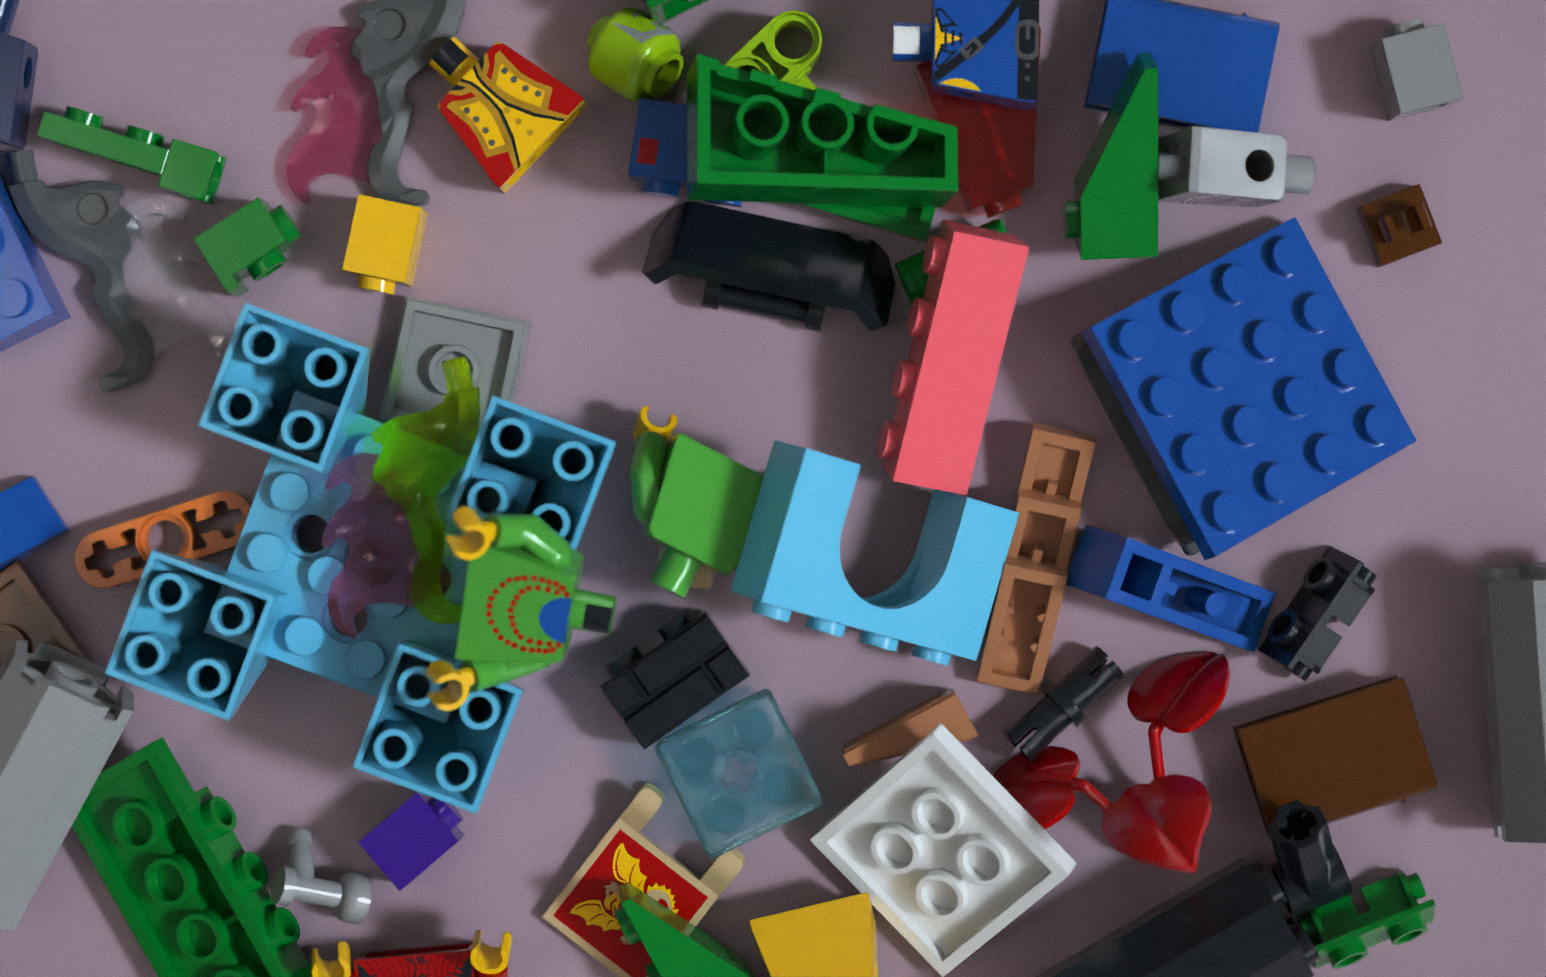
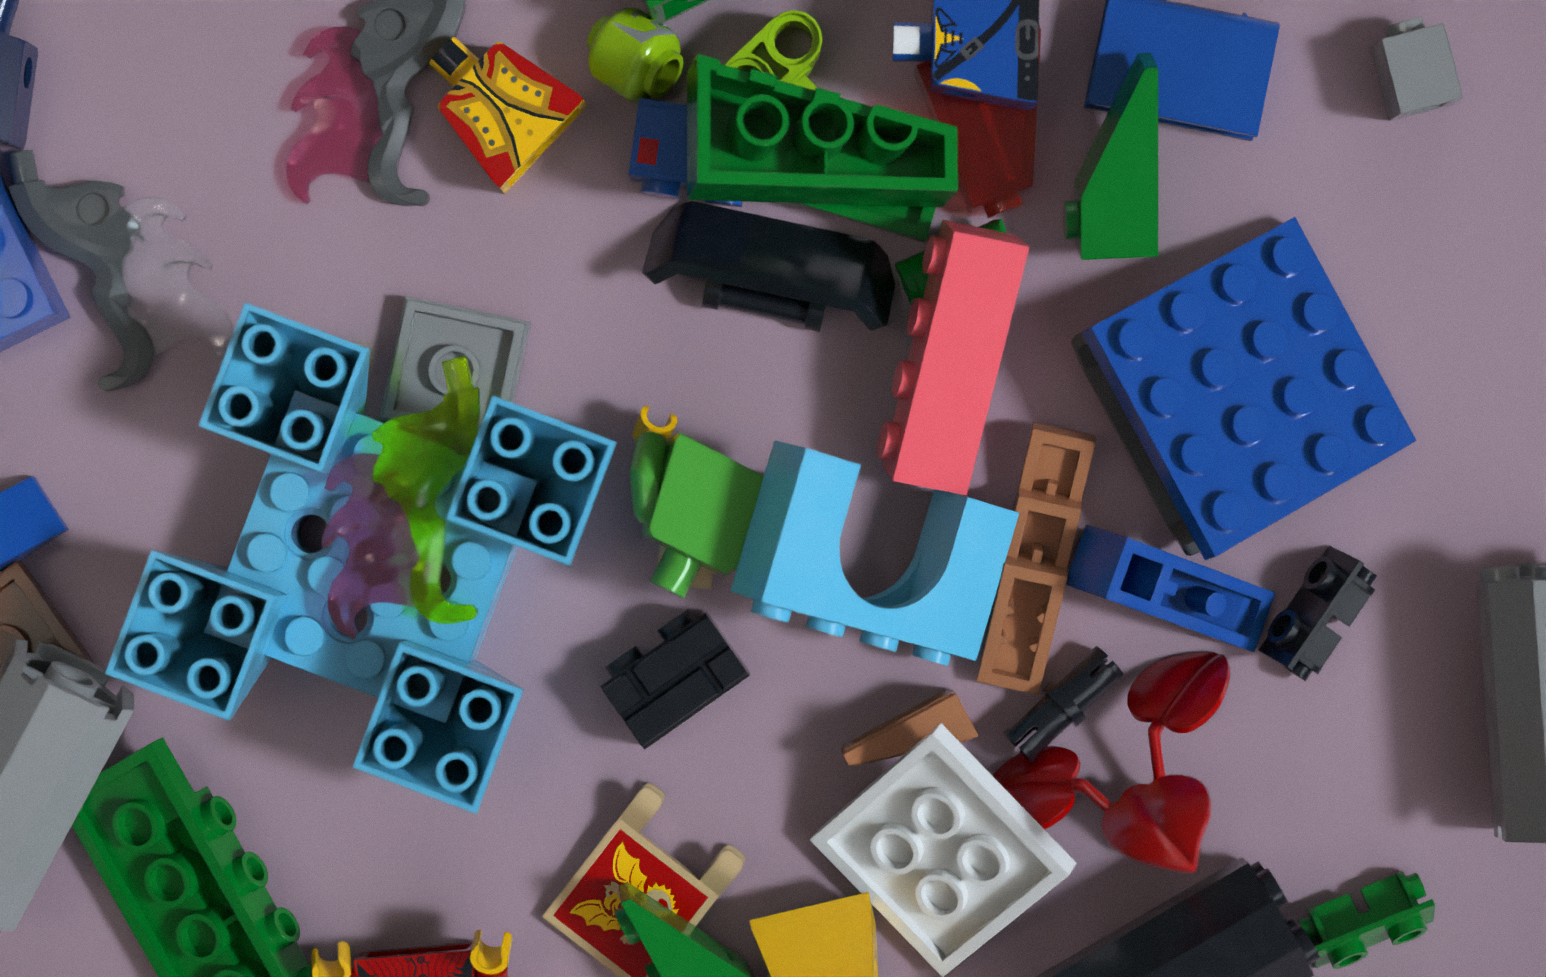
green plate [37,106,226,205] -> none
orange beam [74,491,252,588] -> none
green brick [194,197,302,297] -> none
light grey piece [271,829,372,924] -> none
yellow brick [342,194,428,295] -> none
dark purple brick [358,792,464,891] -> none
bright green torso [426,506,617,711] -> none
clear light blue brick [655,689,823,859] -> none
light grey torso [1158,126,1315,207] -> none
reddish brown piece [1233,675,1438,841] -> none
black piece [1268,800,1353,917] -> none
reddish brown tile [1356,184,1442,267] -> none

